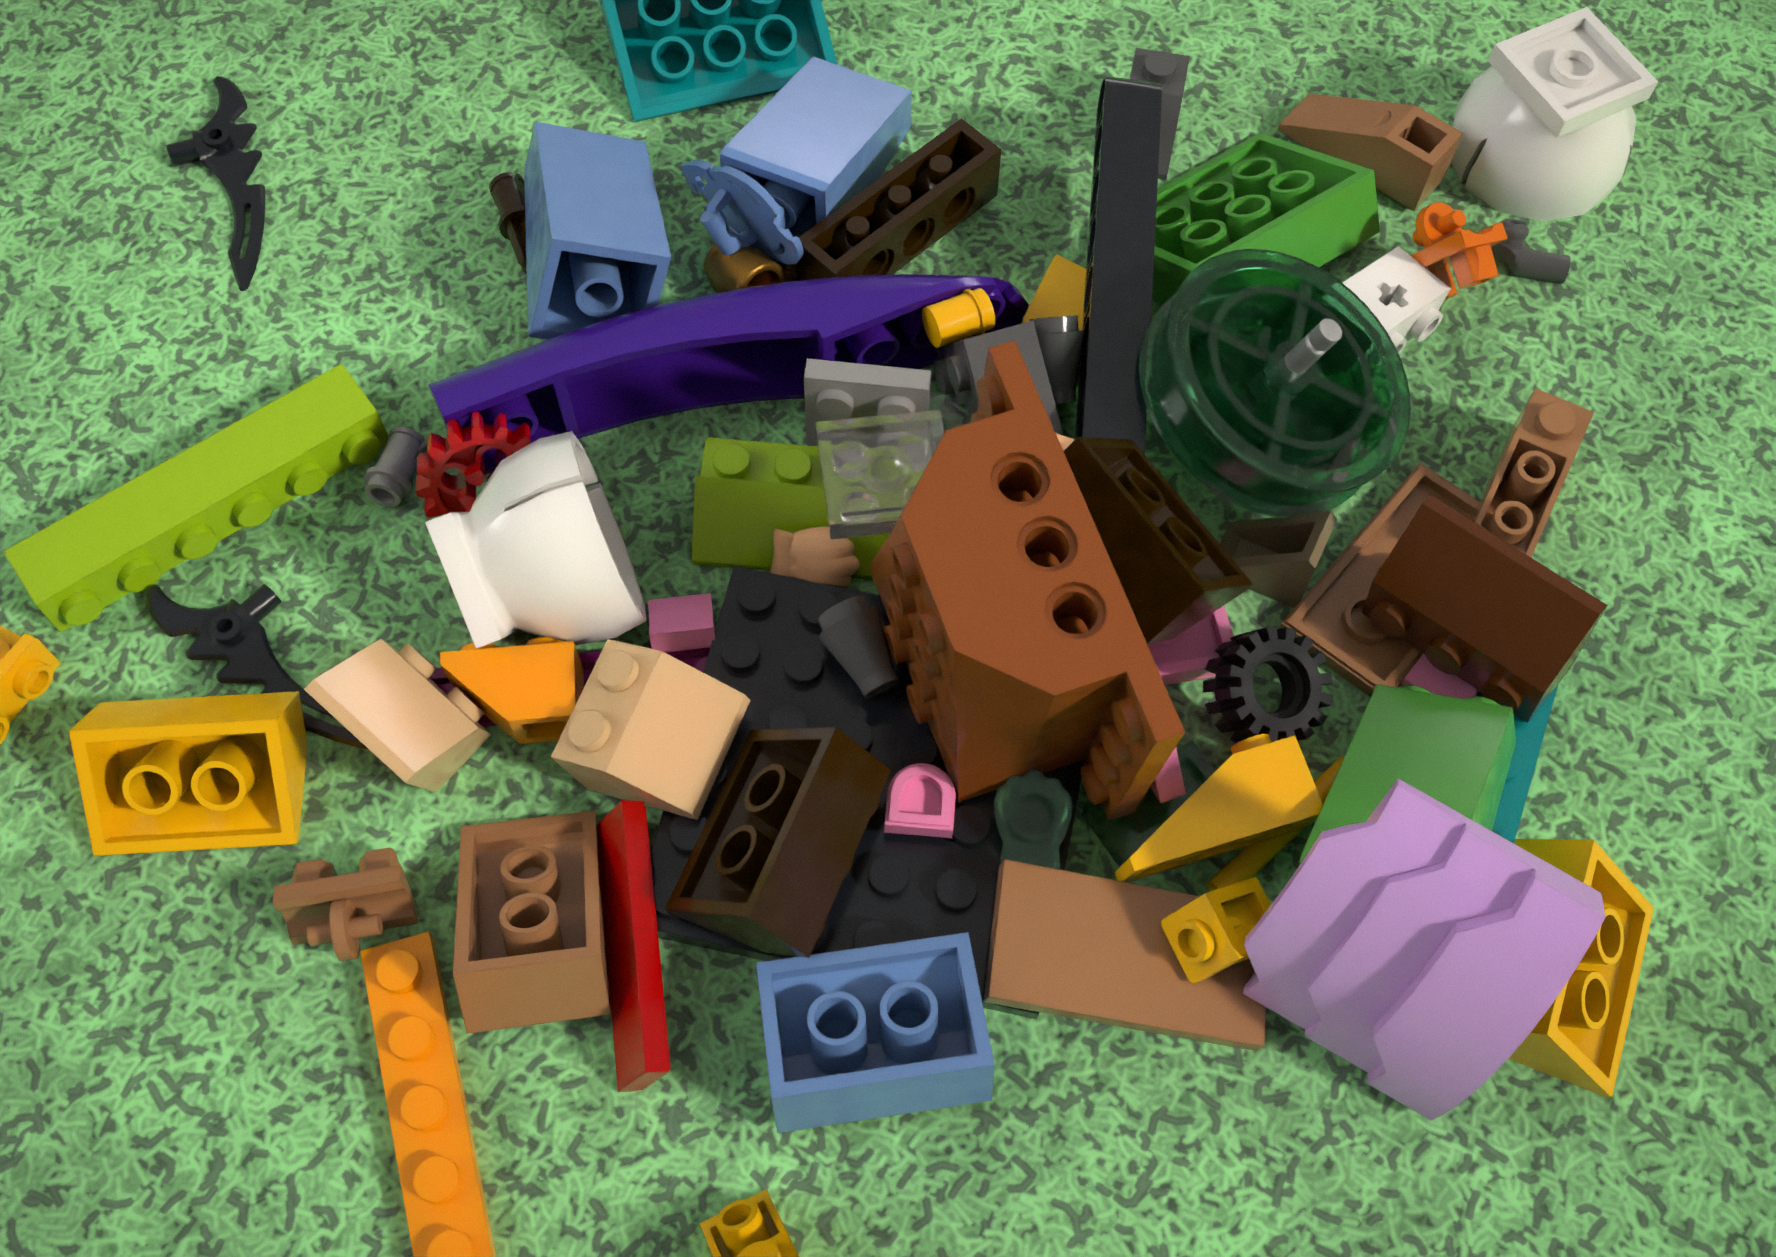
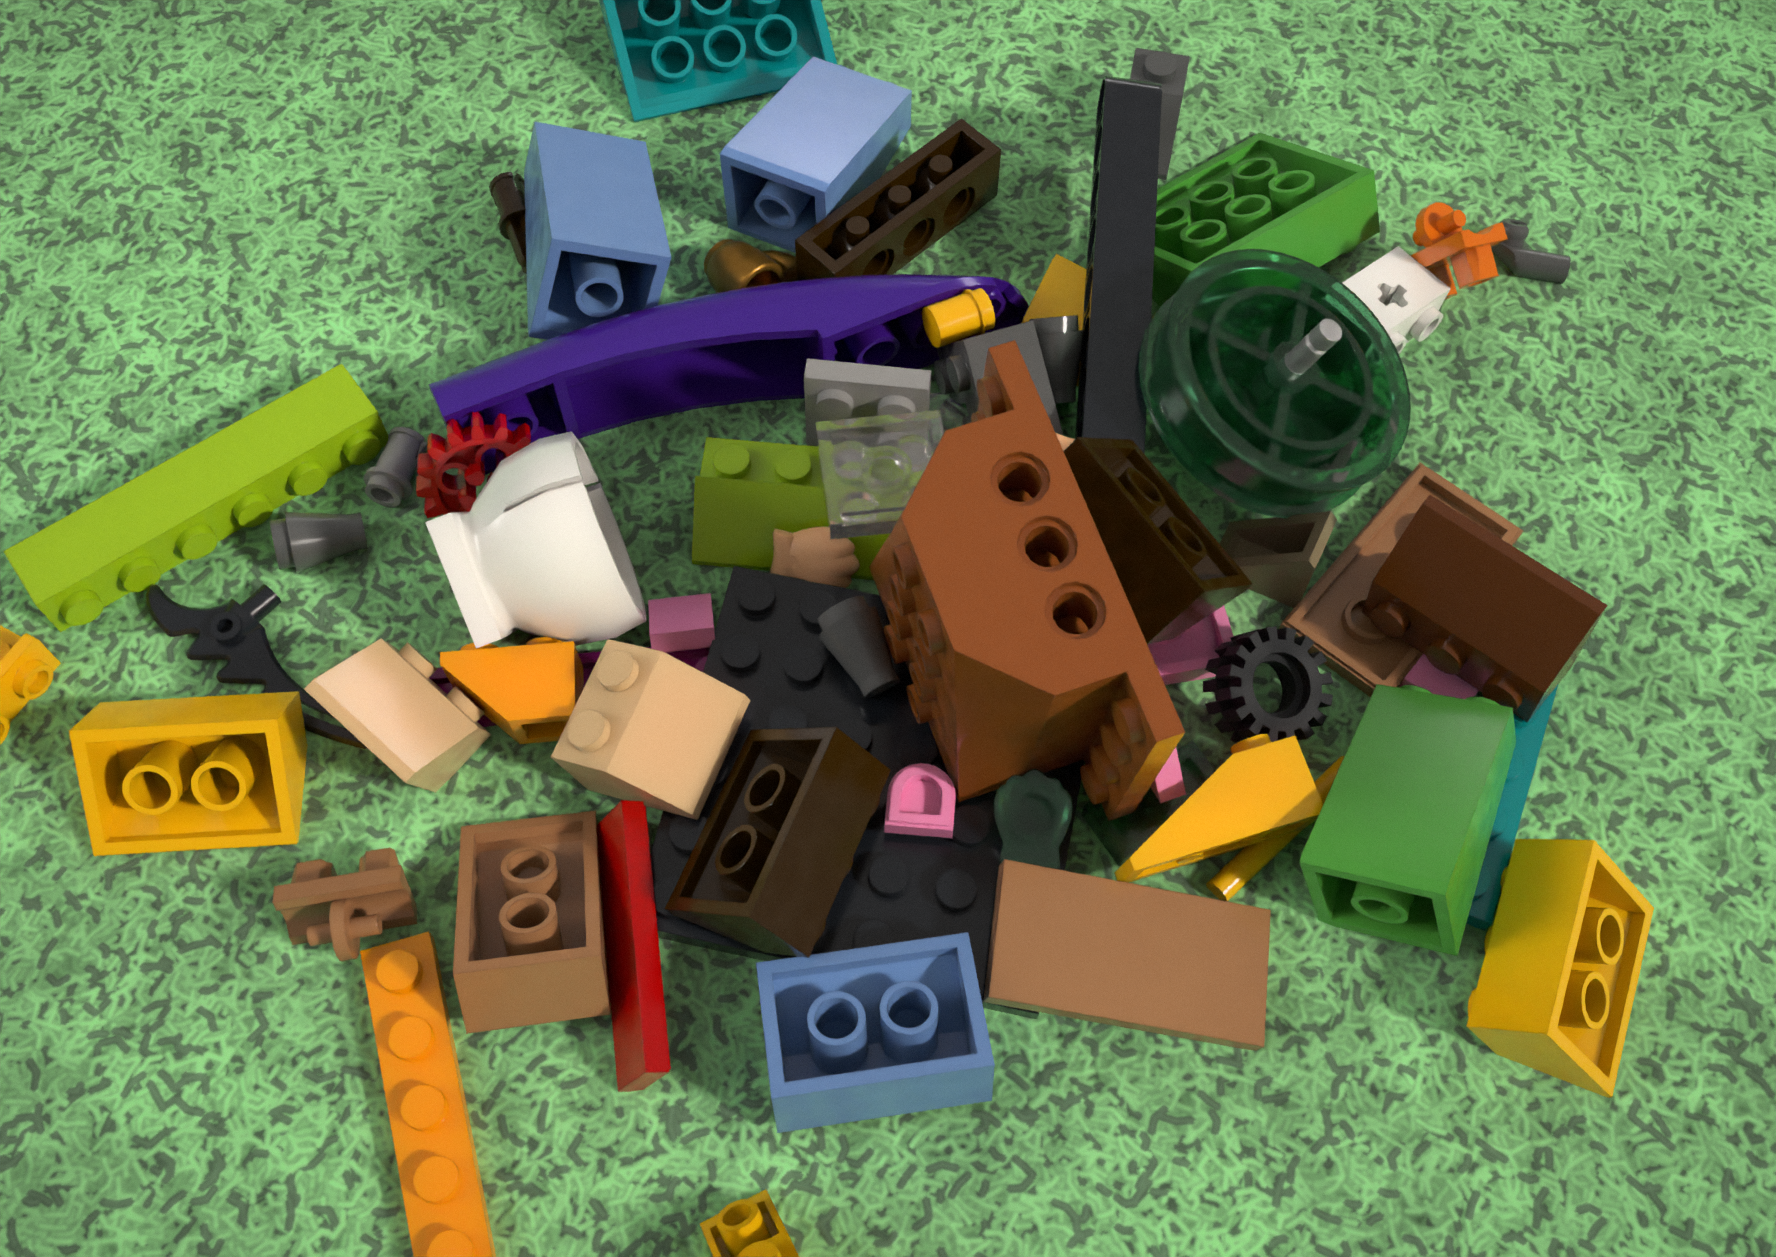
black piece [166,76,265,291] -> none
medium blue shield [680,160,804,265] -> none
yellow bracket [1161,876,1271,984] -> none
lavender slope [1243,779,1605,1120] -> none
medium nougat slope [1277,93,1463,211] -> none
white plate [1451,7,1658,222] -> none
medium nougat slope [1473,388,1594,557] -> none
none -> dark grey cone [270,512,368,573]

